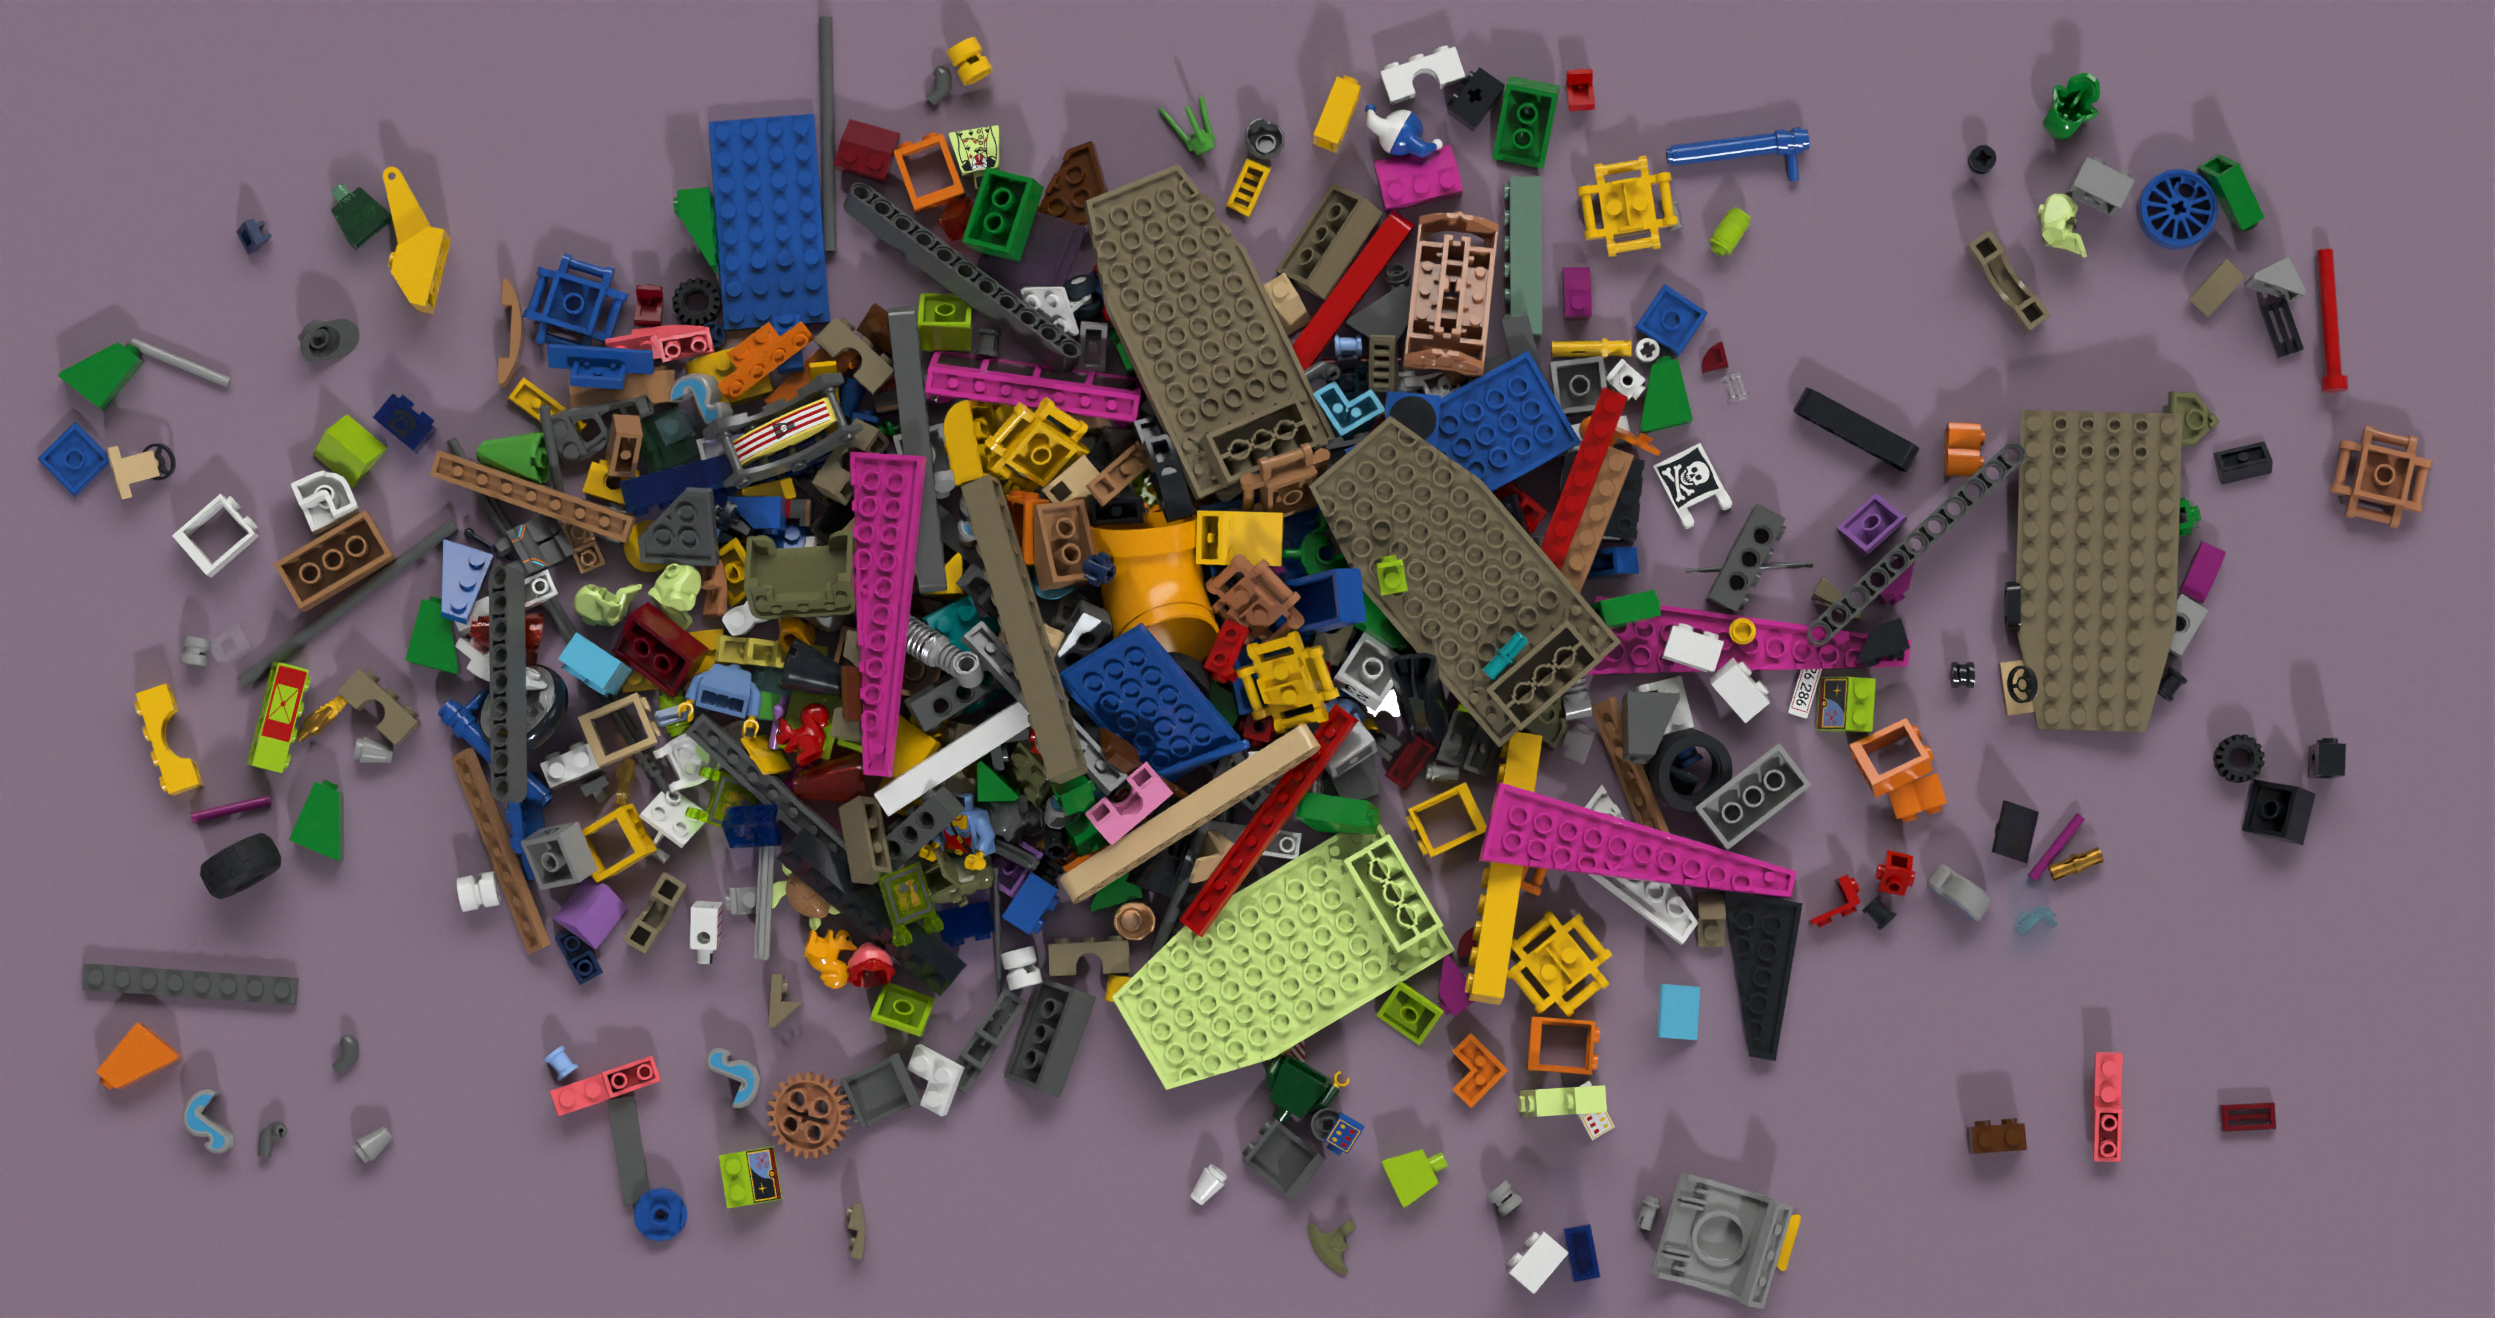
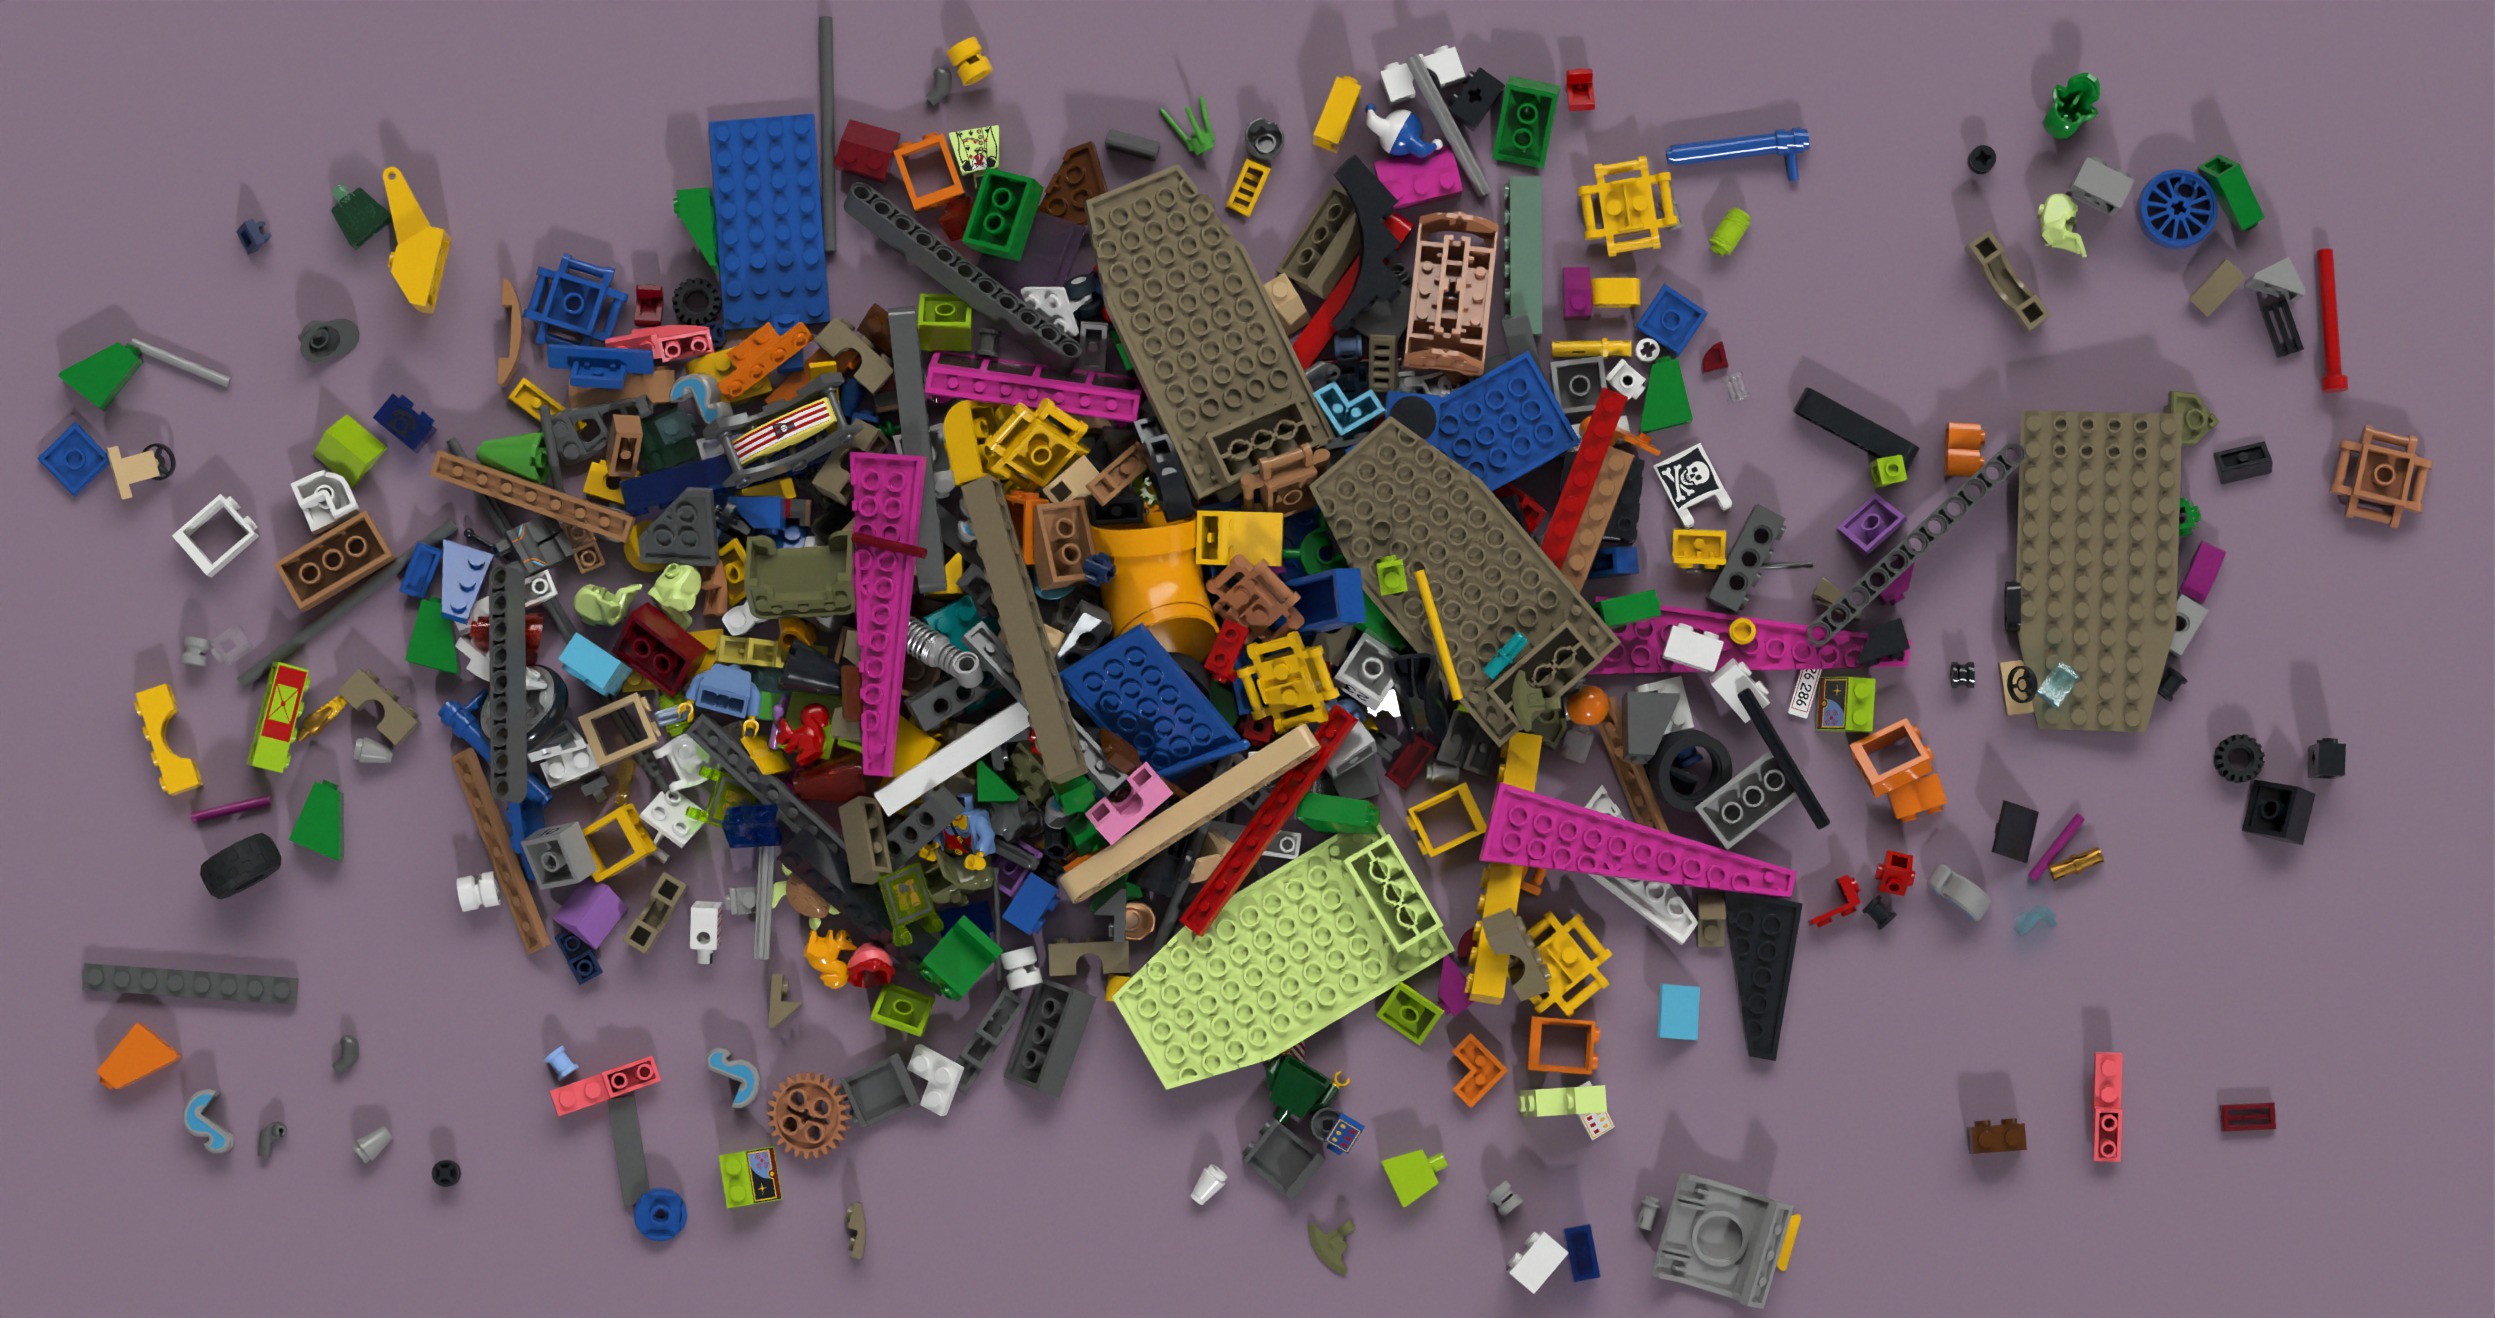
none -> blue tile [399,541,443,599]
none -> black wheel [431,1160,461,1187]
none -> white wing [527,720,587,762]
none -> dark red bar [851,532,928,559]
none -> green panel [917,915,1004,1002]
none -> dark grey slope [1093,889,1127,943]
none -> dark grey slope [1105,129,1160,161]
none -> black arch [1328,155,1403,332]
none -> light grey axle [1406,54,1491,197]
none -> yellow piece [1414,569,1463,701]
none -> dark tan arch [1481,908,1552,1001]
none -> olive piece [1512,670,1561,732]
none -> orange hair [1567,685,1610,726]
none -> yellow beam [1591,278,1641,308]
none -> yellow bracket [1671,528,1726,569]
none -> black axle [1737,688,1830,830]
none -> lime bracket [1869,455,1907,489]
none -> clear light blue bracket [2036,661,2080,709]

